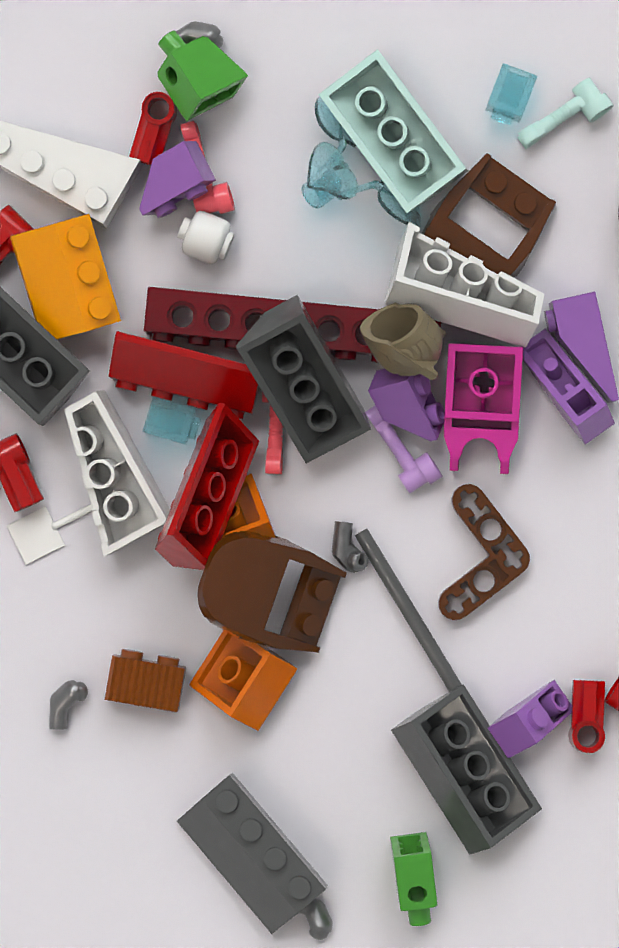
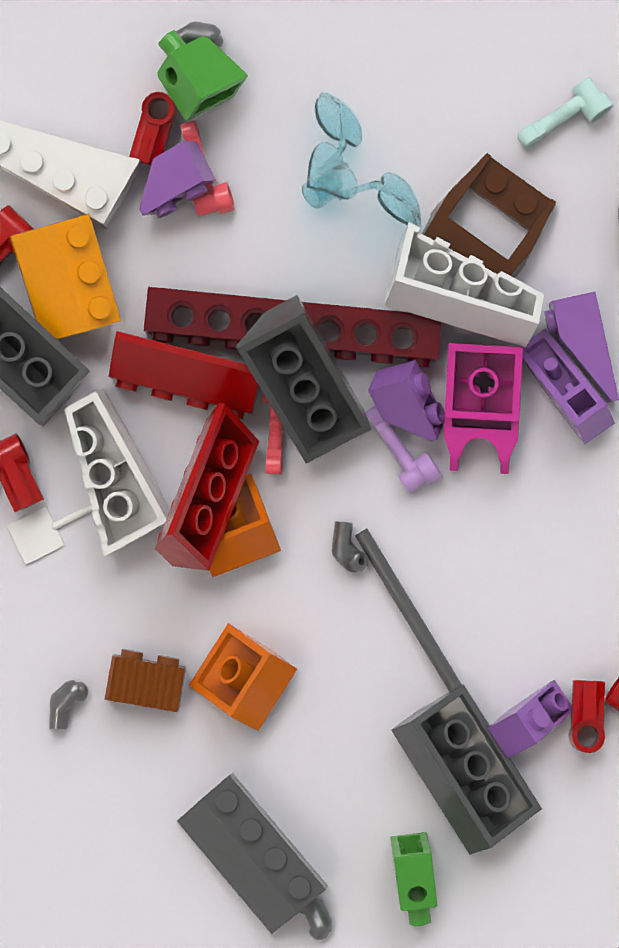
clear light blue brick [142,396,201,445] -> none
white head [177,211,235,264] -> none
reddish brown slope [197,531,347,653] -> none
light aqua slope [318,49,468,214] -> none
dark tan helmet [360,302,446,380] -> none
reddish brown beam [438,484,530,620] -> none
clear light blue brick [485,63,537,125] -> none

